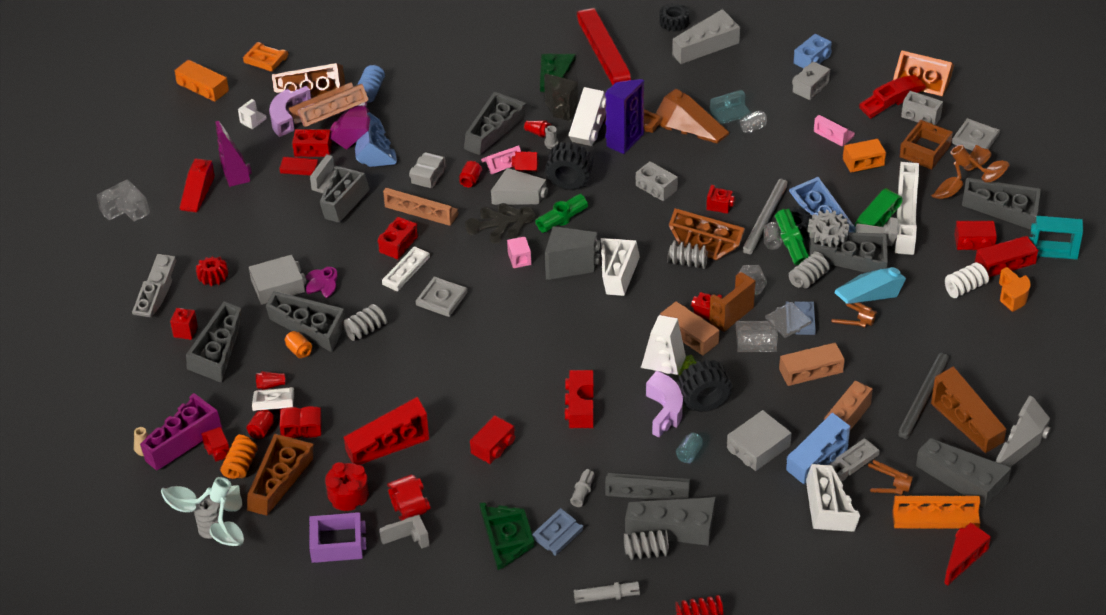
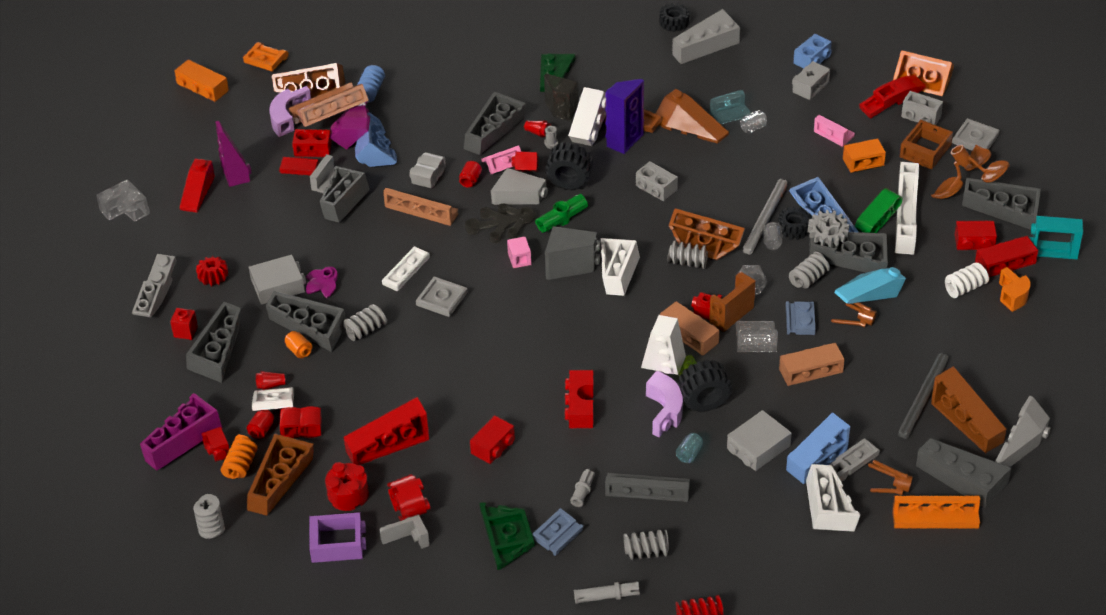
tan cone [134,427,149,456] -> none
light aqua plant [161,477,244,546] -> none
white panel [238,99,266,129] -> none
red brick [378,217,418,259] -> none
red beam [577,8,631,85] -> none
dark grey wedge [625,497,715,546] -> none
red brick [706,185,735,214] -> none
clear piece [765,301,811,338] -> none
green piece [775,209,809,265] -> none
nougat brick [824,381,873,430] -> none
light grey bracket [855,217,898,246] -> none
red slope [944,522,991,586] -> none

